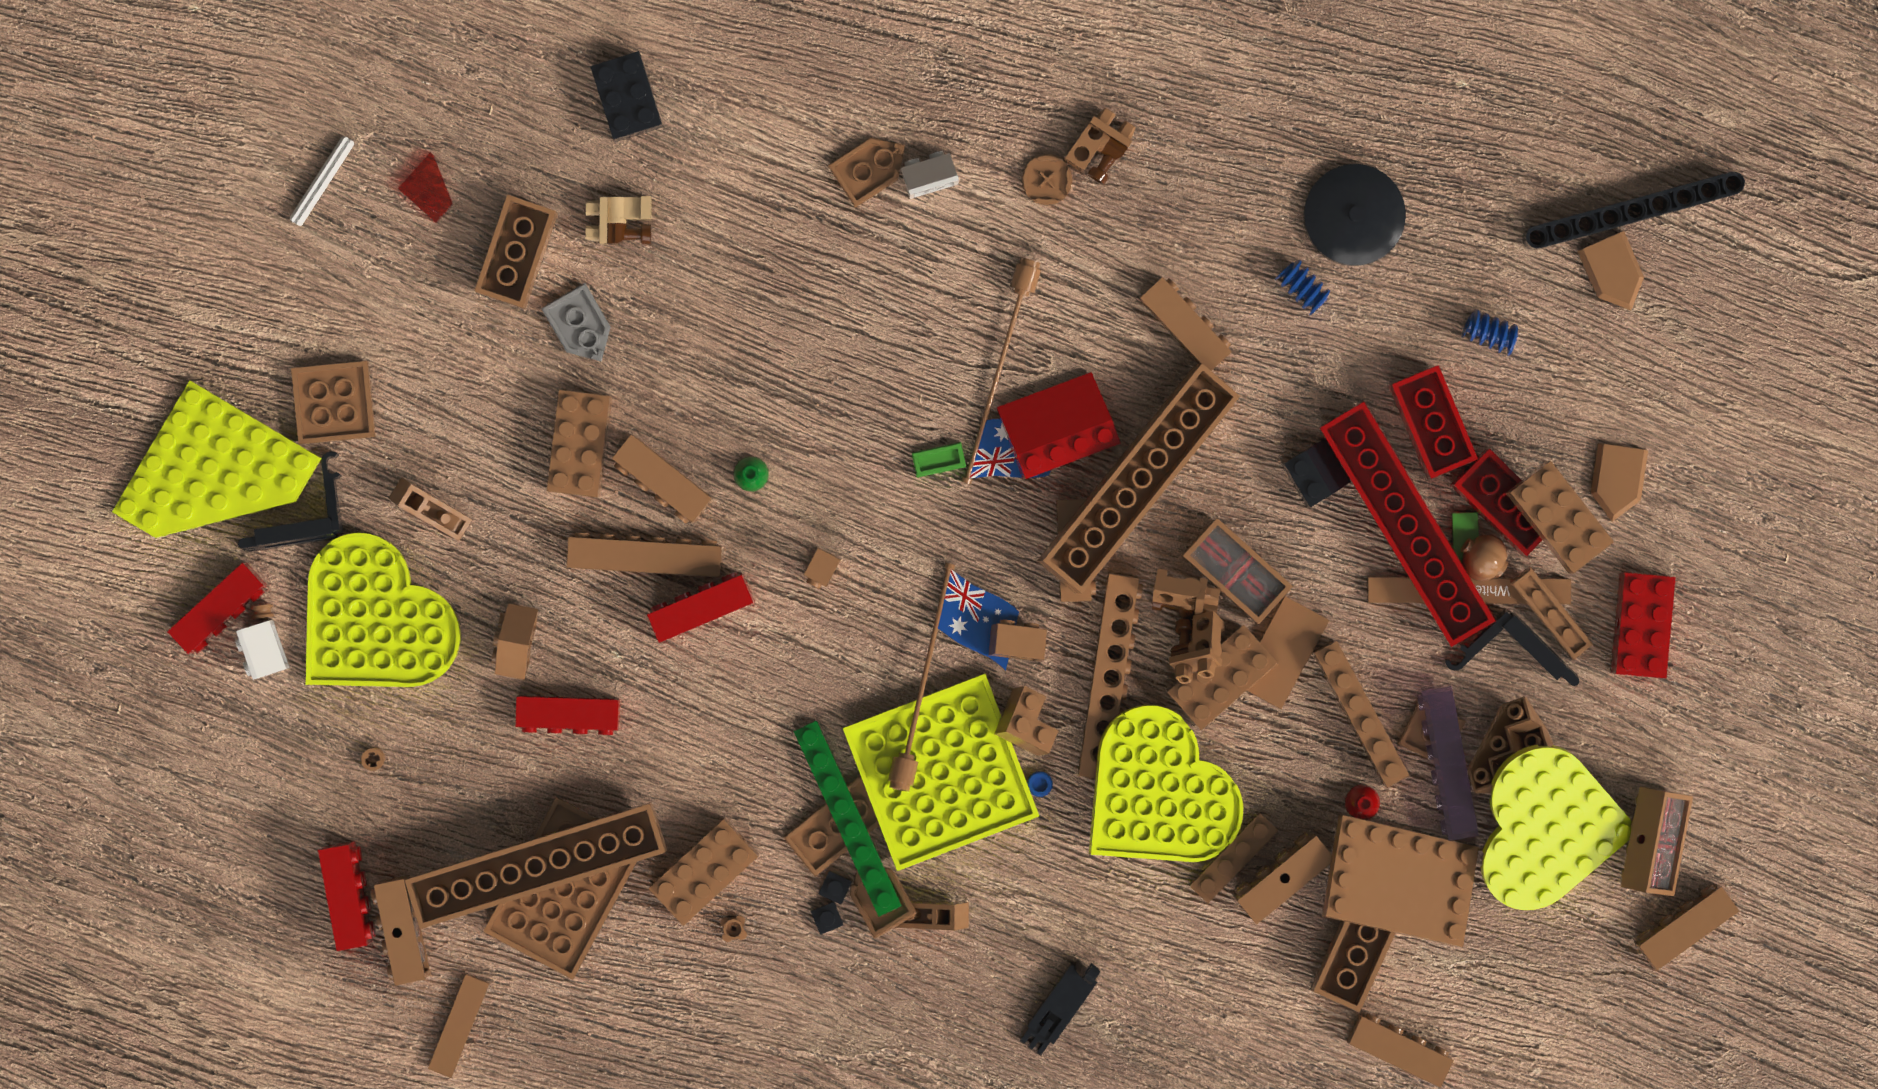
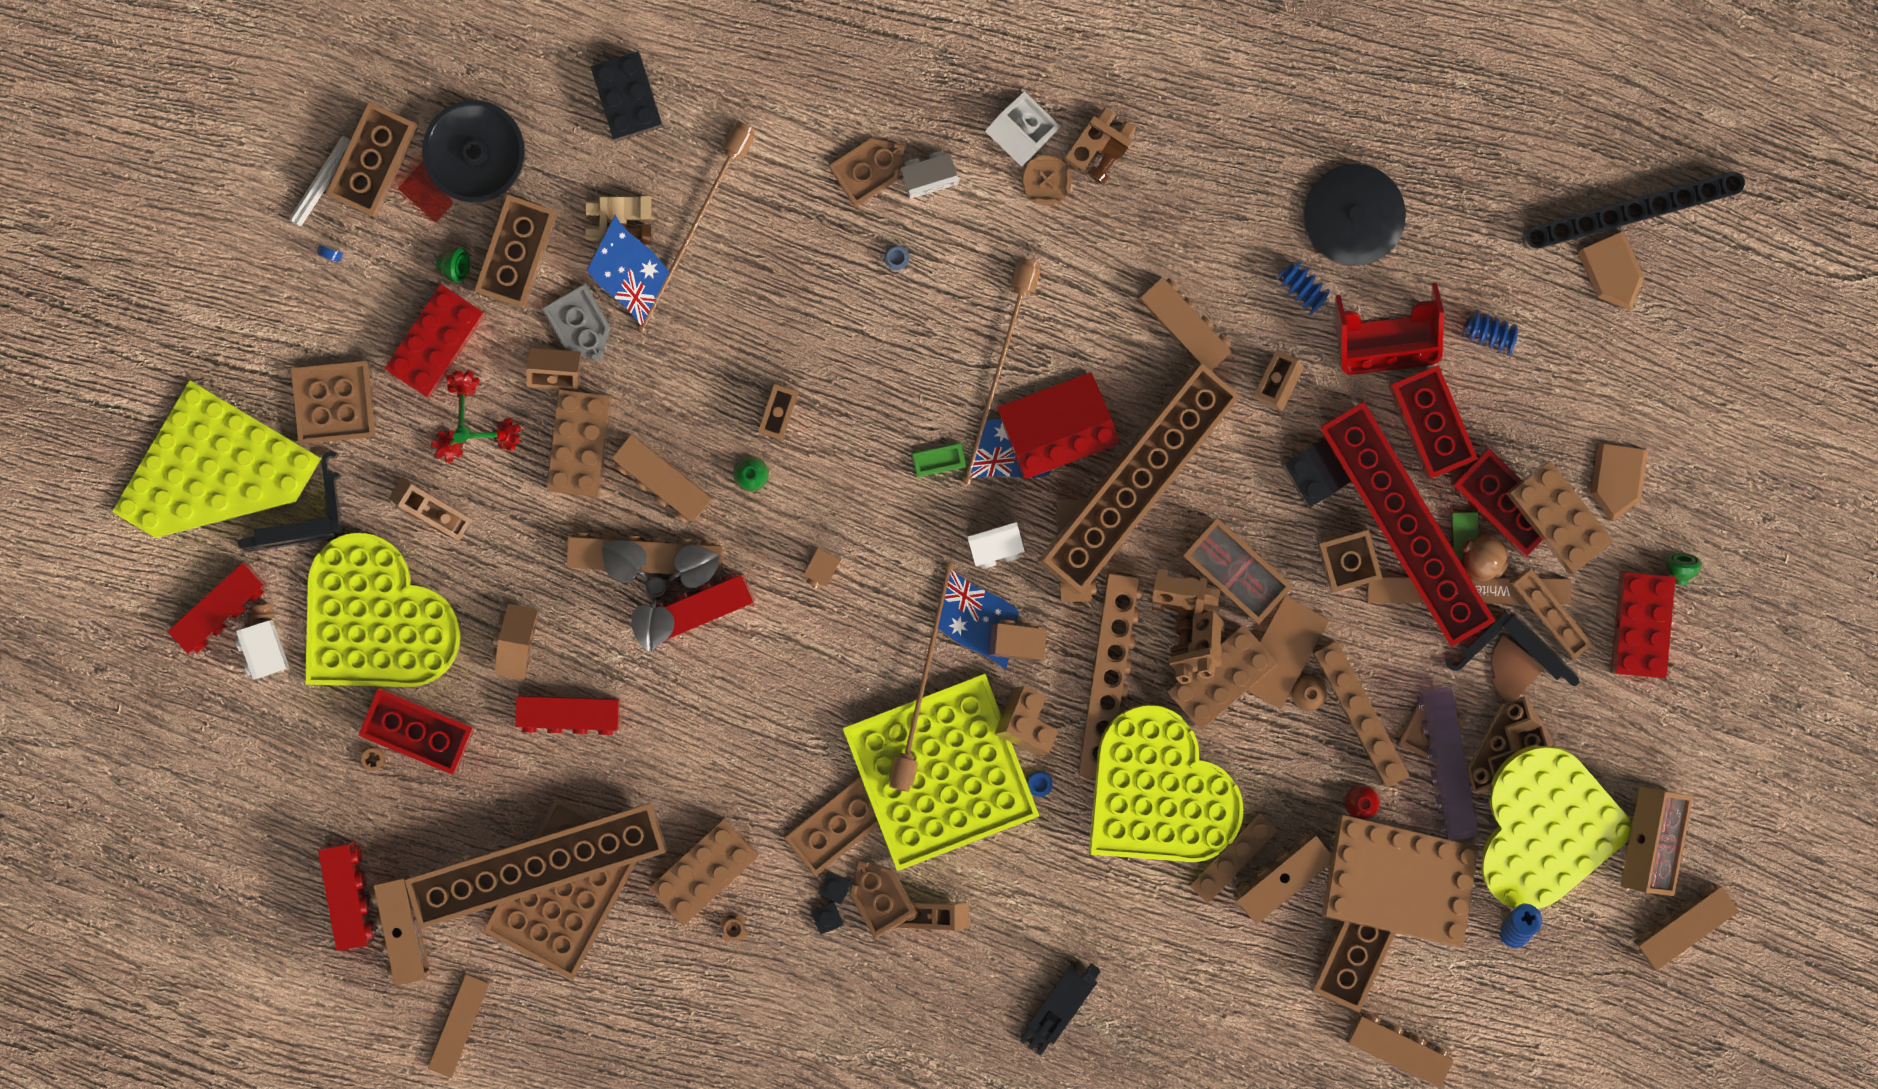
green plate [793,721,902,917] -> none
none -> blue tile [317,244,344,262]
none -> medium nougat brick [326,102,419,218]
none -> red brick [358,687,476,775]
none -> red brick [384,284,486,398]
none -> black dish [422,100,525,203]
none -> red plant [431,370,521,463]
none -> green brick [436,248,470,283]
none -> medium nougat brick [526,348,581,391]
none -> flag [587,121,756,333]
none -> flat silver plant [601,540,719,652]
none -> medium nougat brick [758,384,799,441]
none -> sand blue plate [884,245,909,271]
none -> white slope [967,522,1025,569]
none -> white slope [985,91,1061,167]
none -> medium nougat brick [1254,350,1304,412]
none -> medium nougat brick [1292,676,1327,711]
none -> medium nougat slope [1316,530,1383,593]
none -> red windscreen [1335,283,1444,375]
none -> nougat brick [1491,635,1544,703]
none -> blue piece [1499,903,1542,948]
none -> green brick [1666,553,1702,585]

